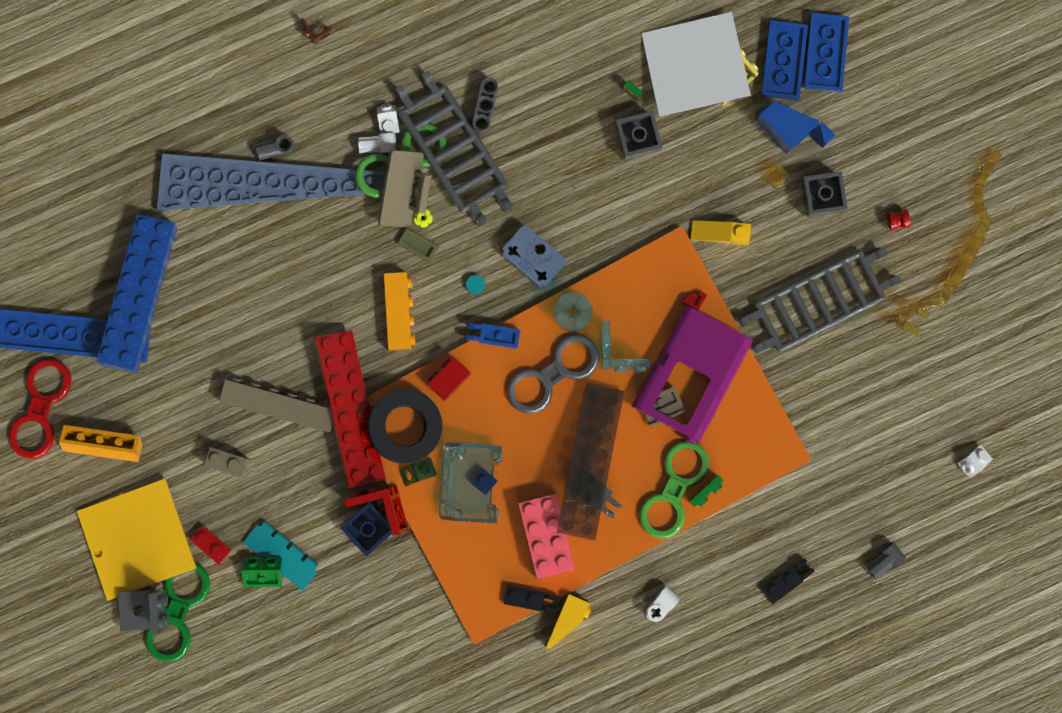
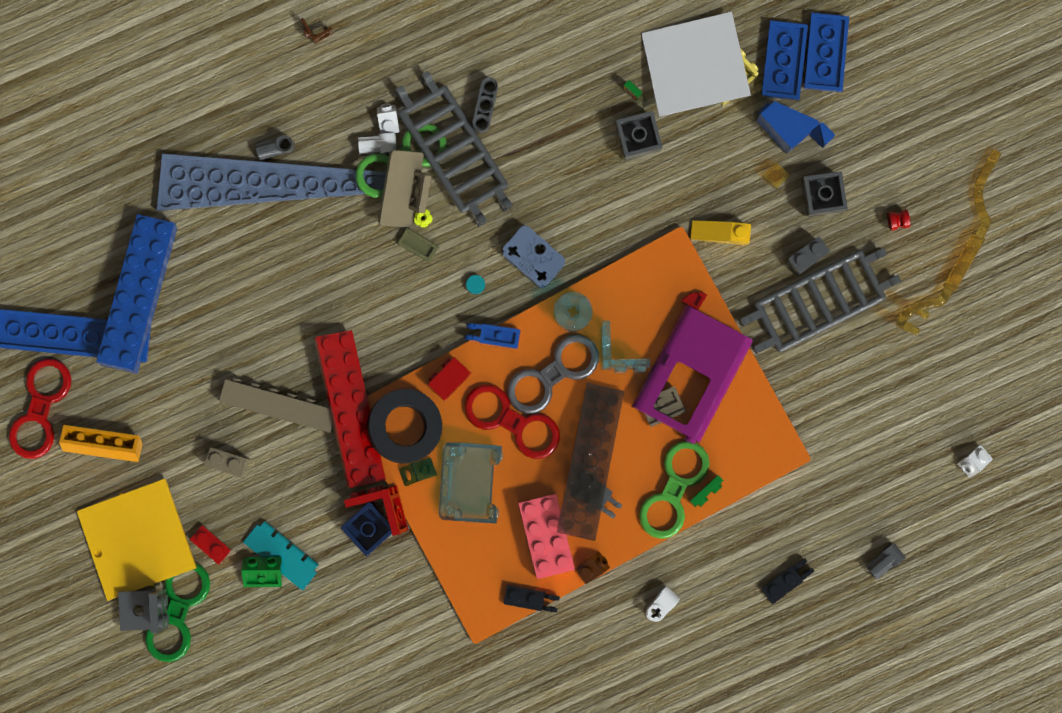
light orange brick [384,272,416,351] -> none
dark blue plate [471,468,498,496] -> none
yellow slope [546,594,592,649] -> none
none -> red bar [465,384,560,459]
none -> reddish brown bracket [575,552,610,584]
none -> dark grey brick [786,236,830,276]

